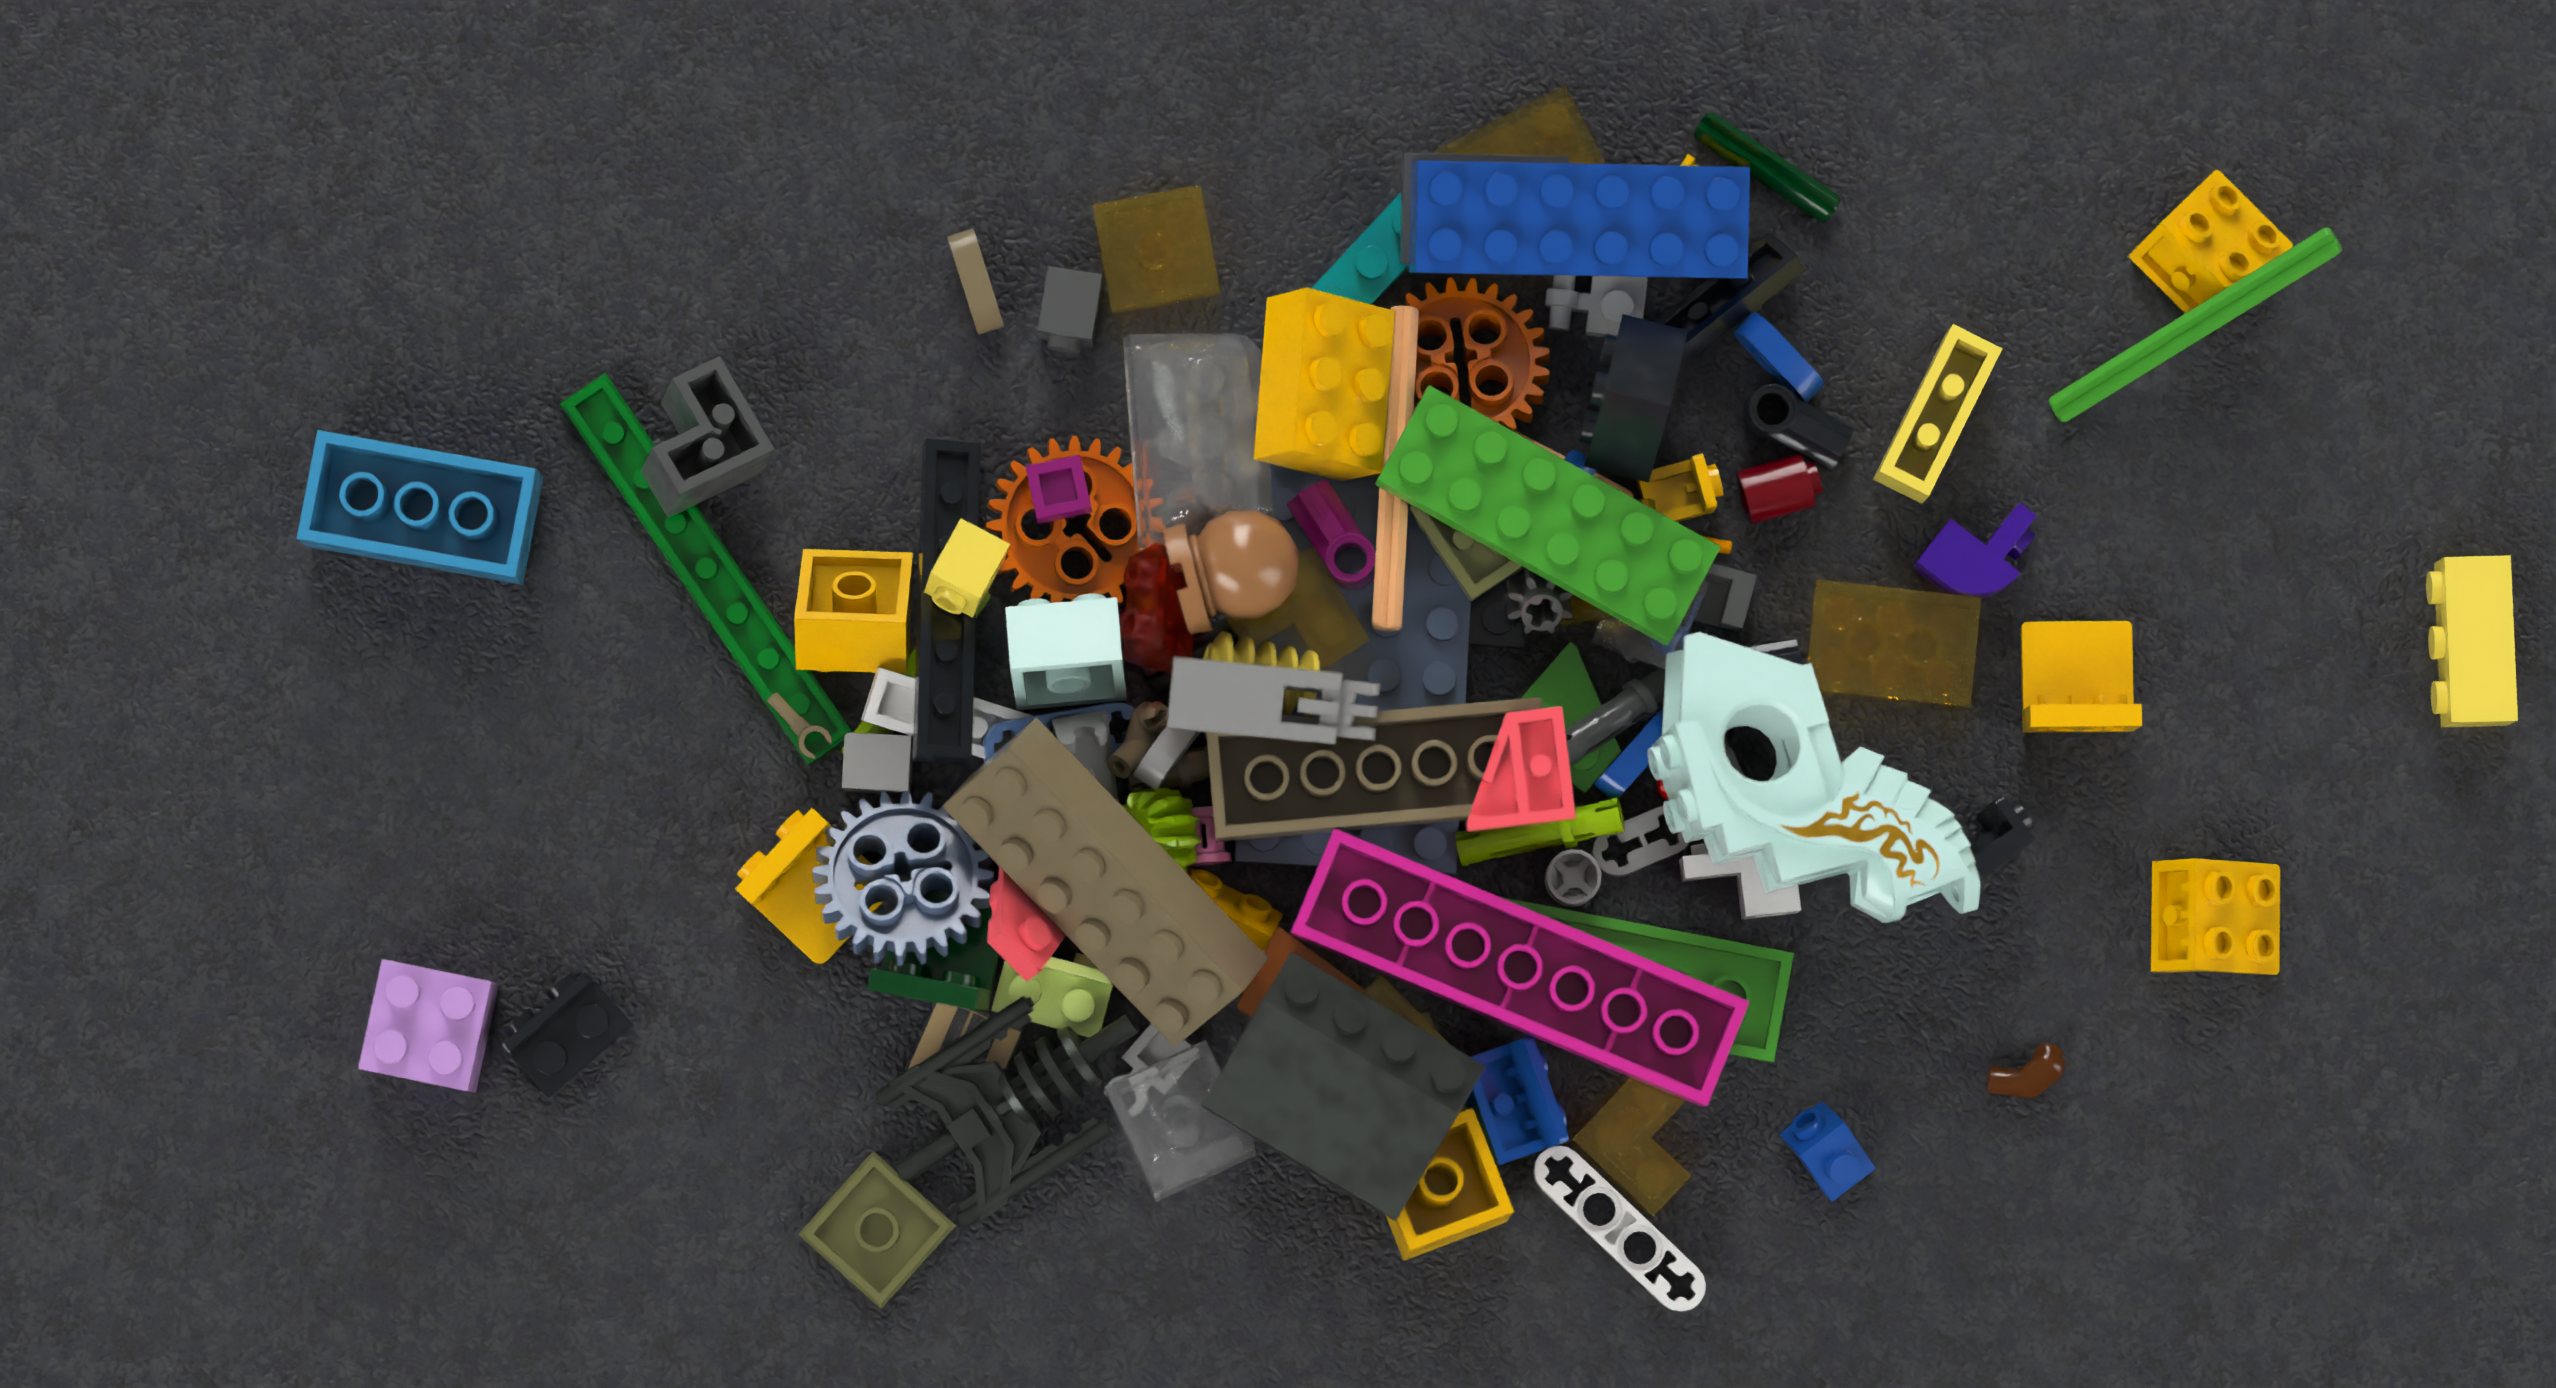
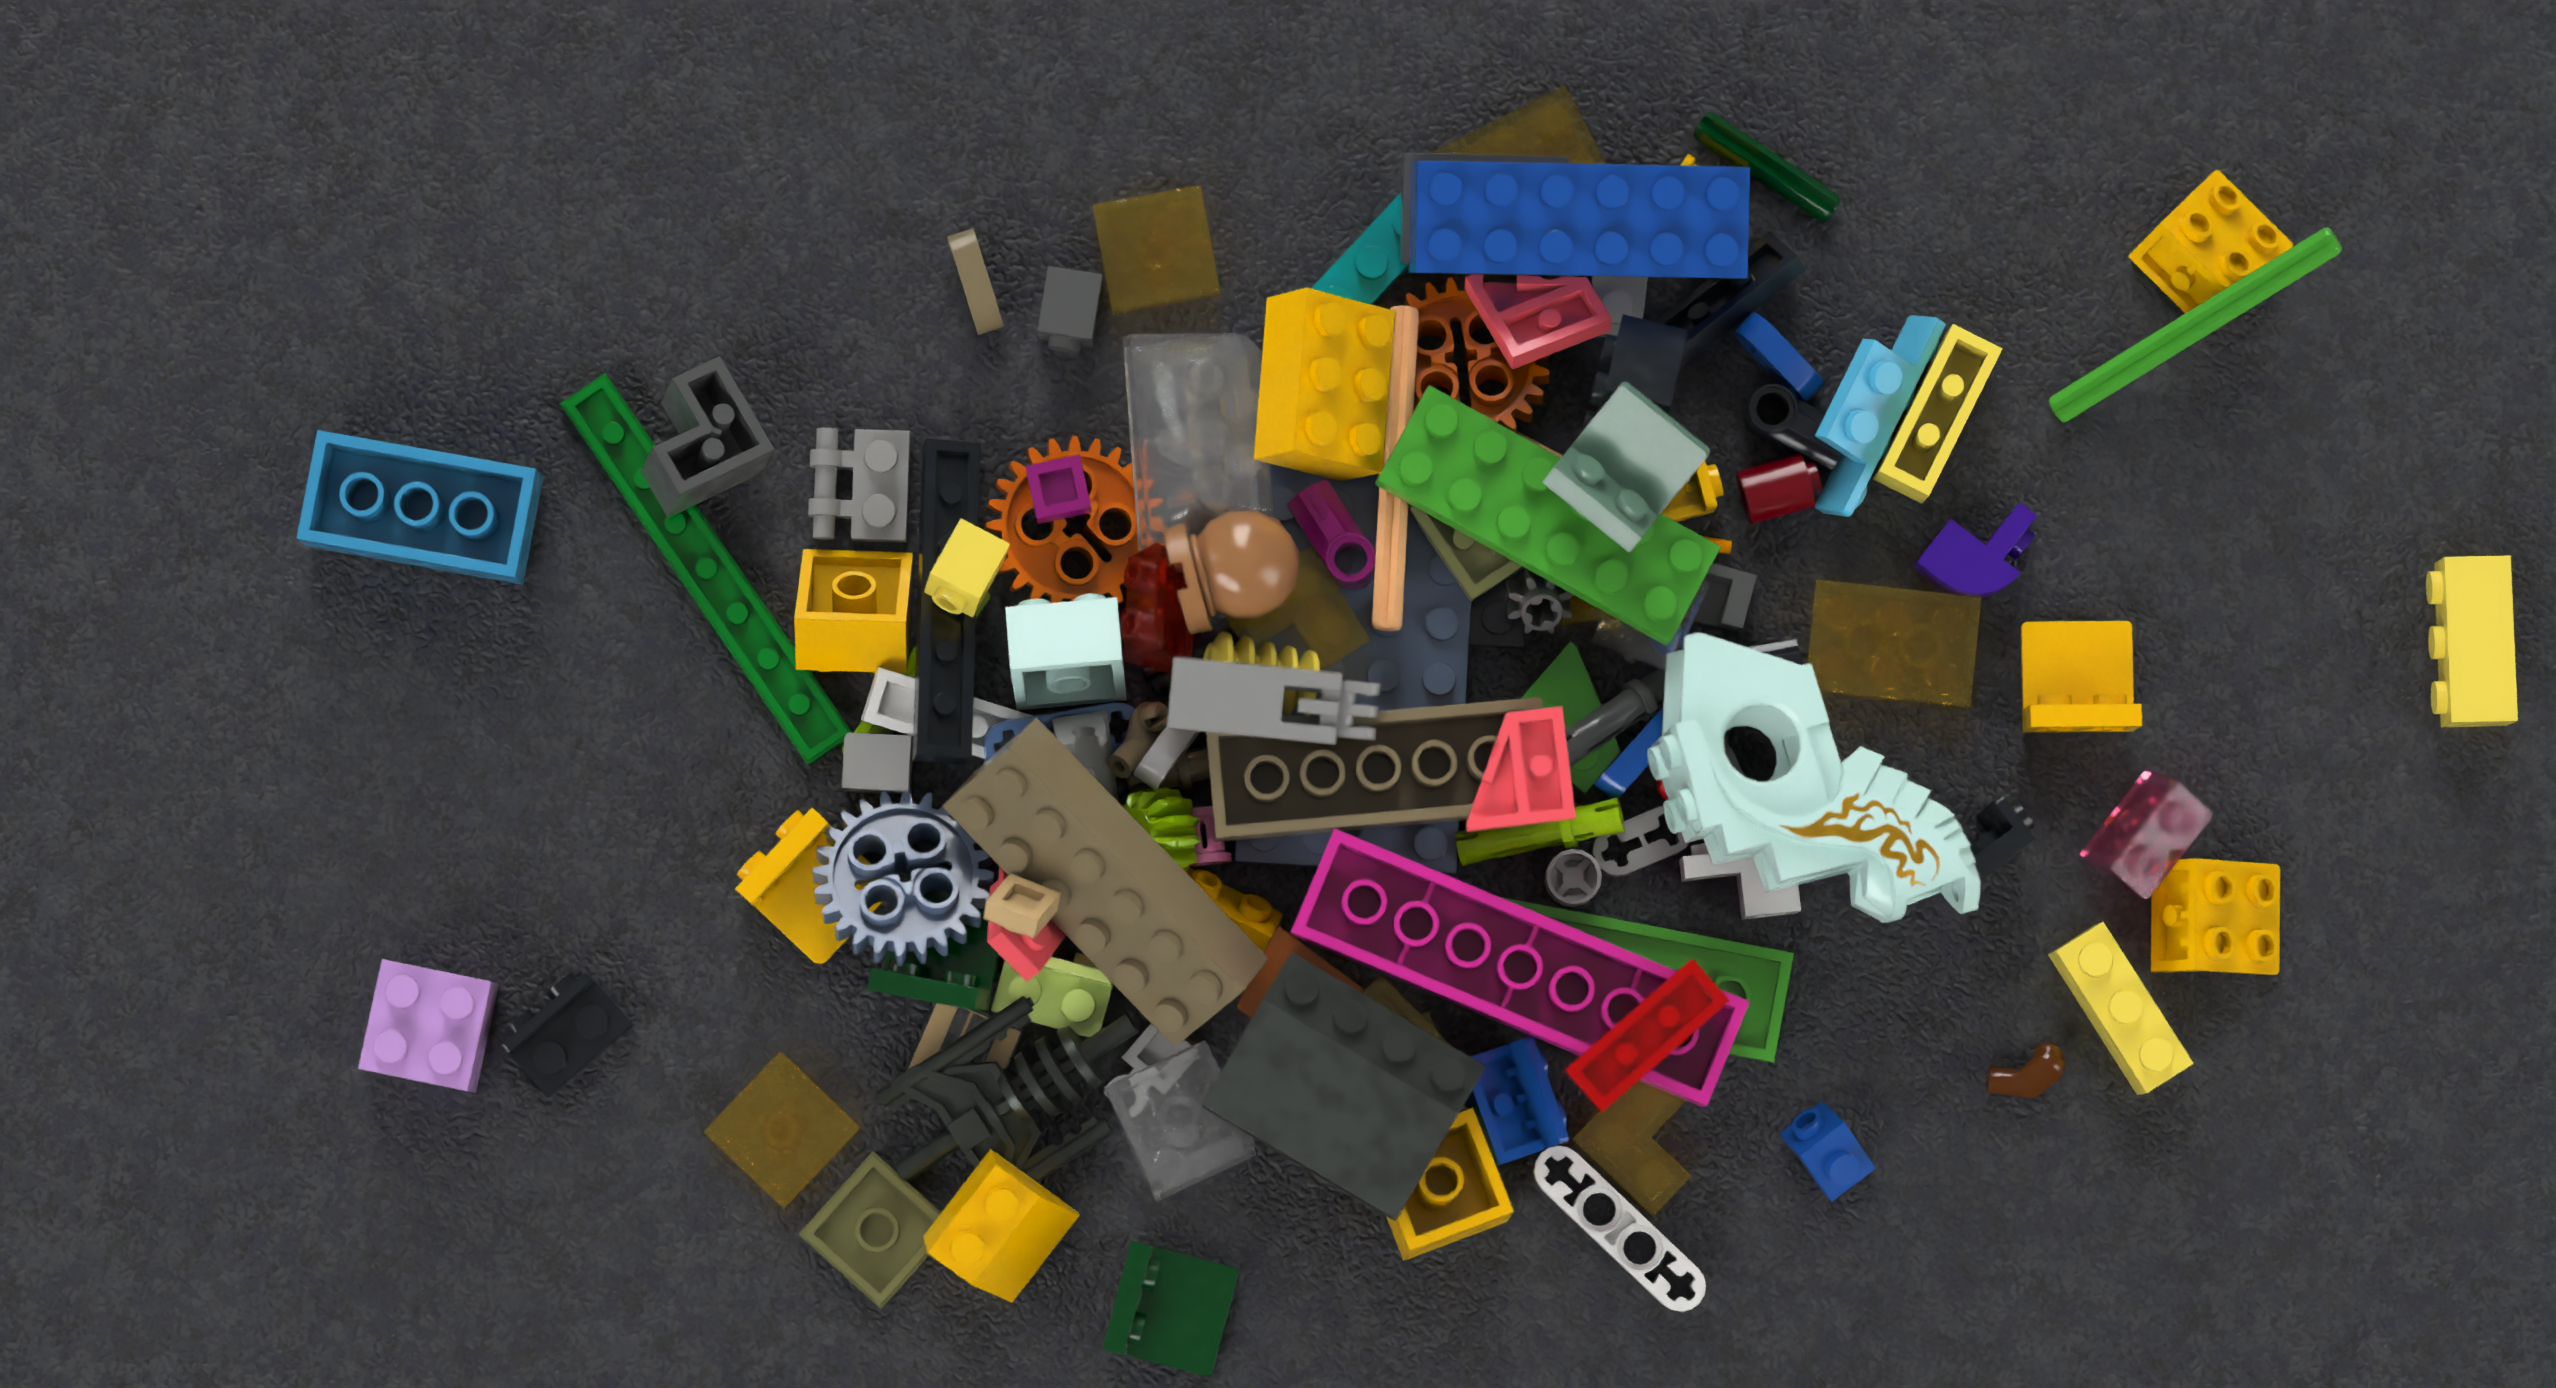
dark tan hand [767,692,832,759] -> none
none -> clear yellow plate [704,1051,862,1209]
none -> light grey plate [808,427,911,543]
none -> yellow slope [923,1149,1080,1303]
none -> tan plate [983,873,1061,938]
none -> dark green bracket [1102,1240,1239,1376]
none -> coral wing [1465,274,1612,369]
none -> sand green bracket [1542,382,1710,553]
none -> red plate [1564,958,1730,1113]
none -> medium azure bracket [1815,315,1945,517]
none -> light yellow brick [2048,922,2194,1095]
none -> clear pink bracket [2079,768,2212,899]

